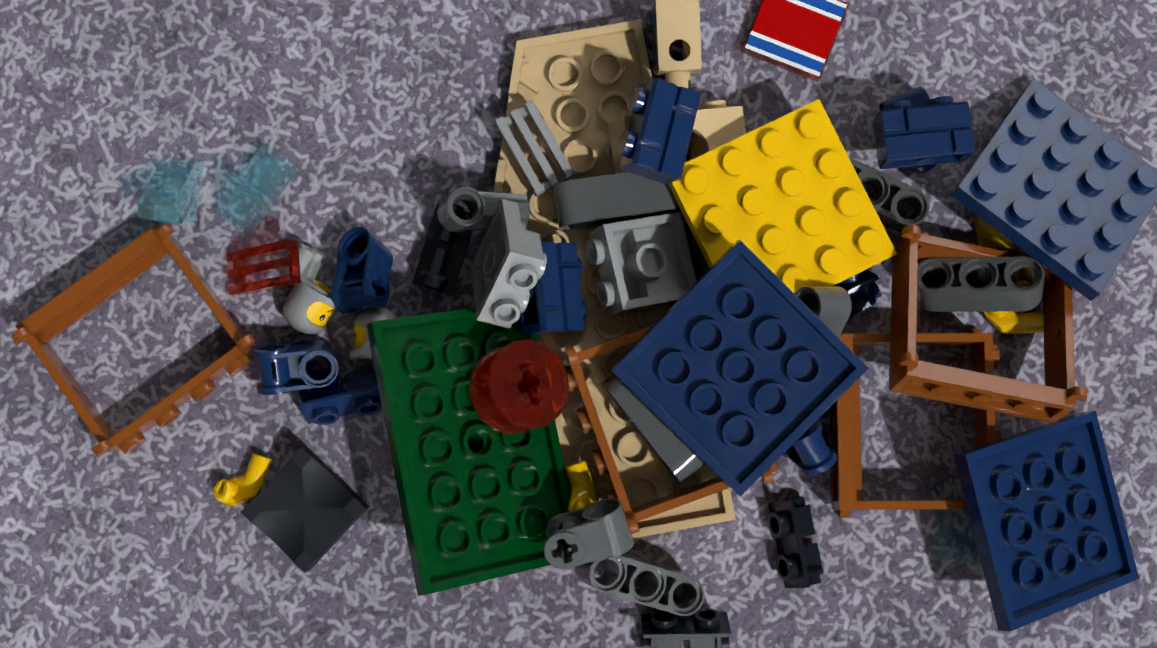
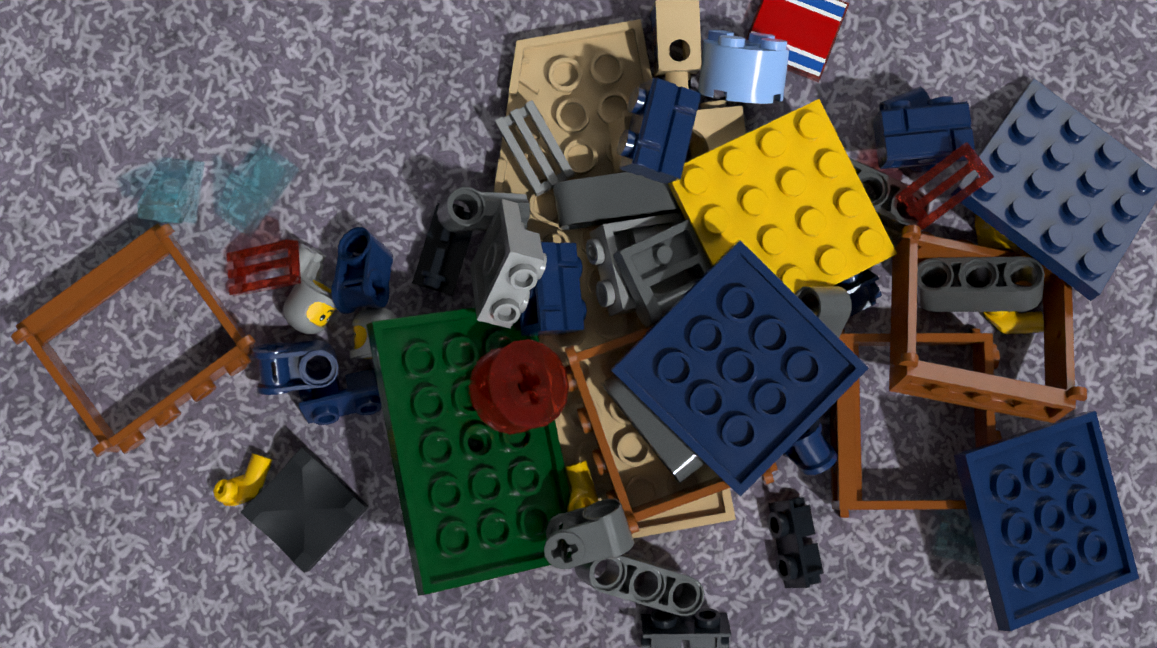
none -> dark grey plate [613,219,712,327]
none -> light blue brick [698,30,789,104]
none -> clear red tile [895,142,994,230]

